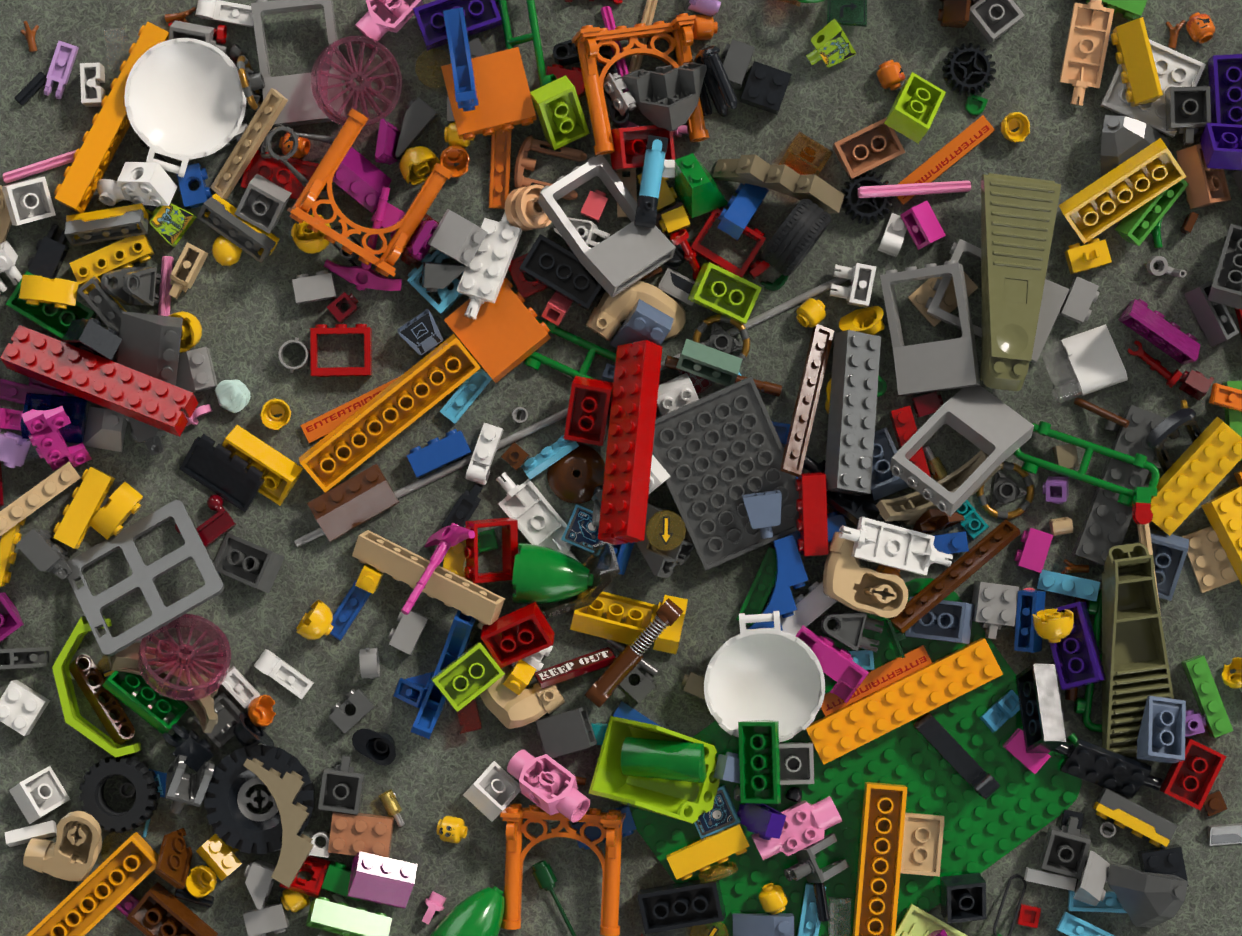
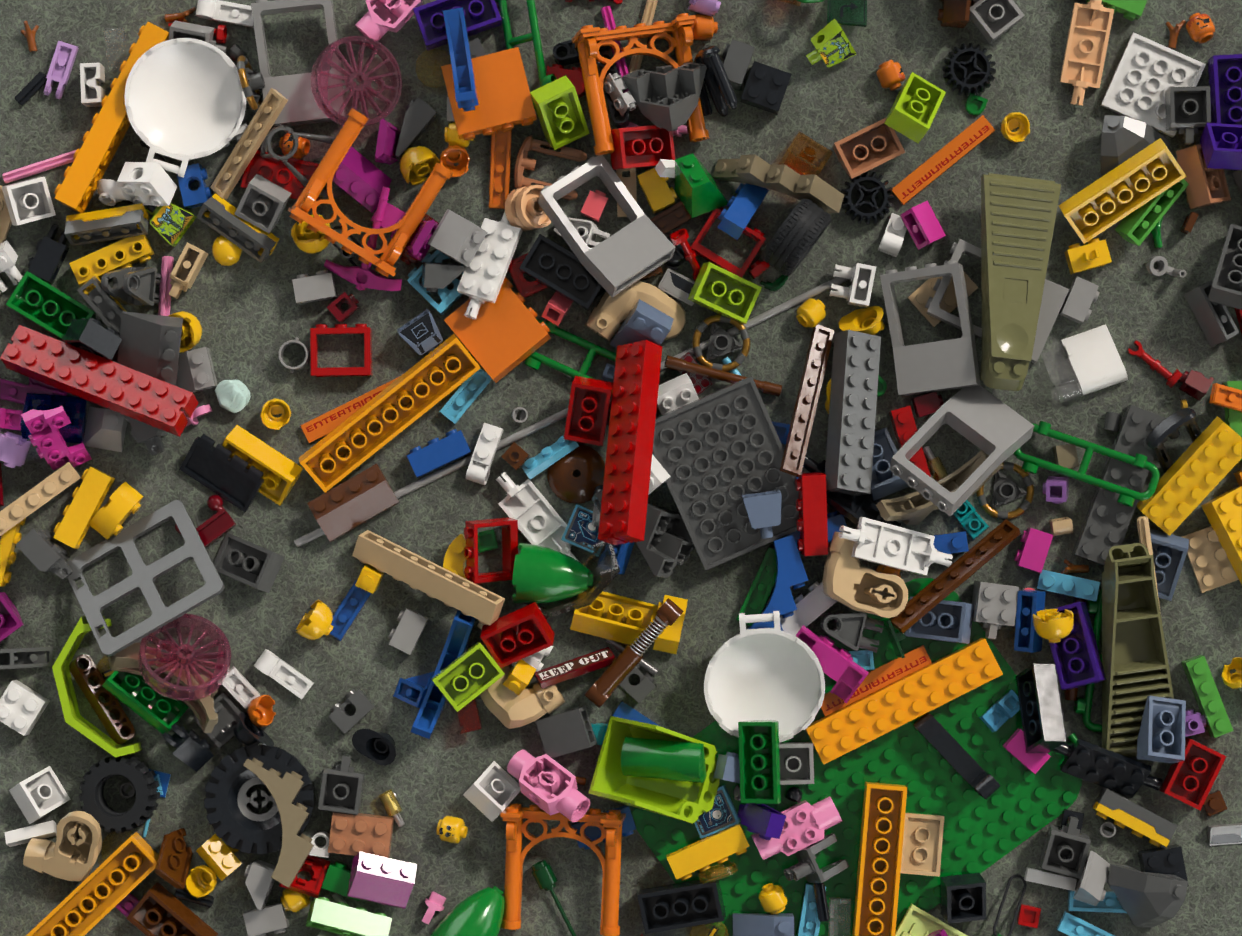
yellow brick [19,275,79,309] -> none
dark grey piece [165,755,214,814] -> none
light grey piece [359,648,380,679] -> none
dark pink piece [401,523,475,615] -> none
black hinge [441,484,483,528] -> none
piece [634,135,669,228] -> none
clear yellow tile [645,510,686,551] -> none
yellow brick [659,206,691,235] -> none
sand green brick [676,339,743,386] -> none
dark tan brick [681,671,705,700] -> none
bright pink axle [858,181,971,198] -> none
reddish brown brick [912,509,965,534] -> none
reddish brown bar [1074,397,1130,428] -> none
yellow slope [1111,17,1163,107] -> none
magenta slope [1118,299,1200,365] -> none
leg [1132,487,1157,525] -> none

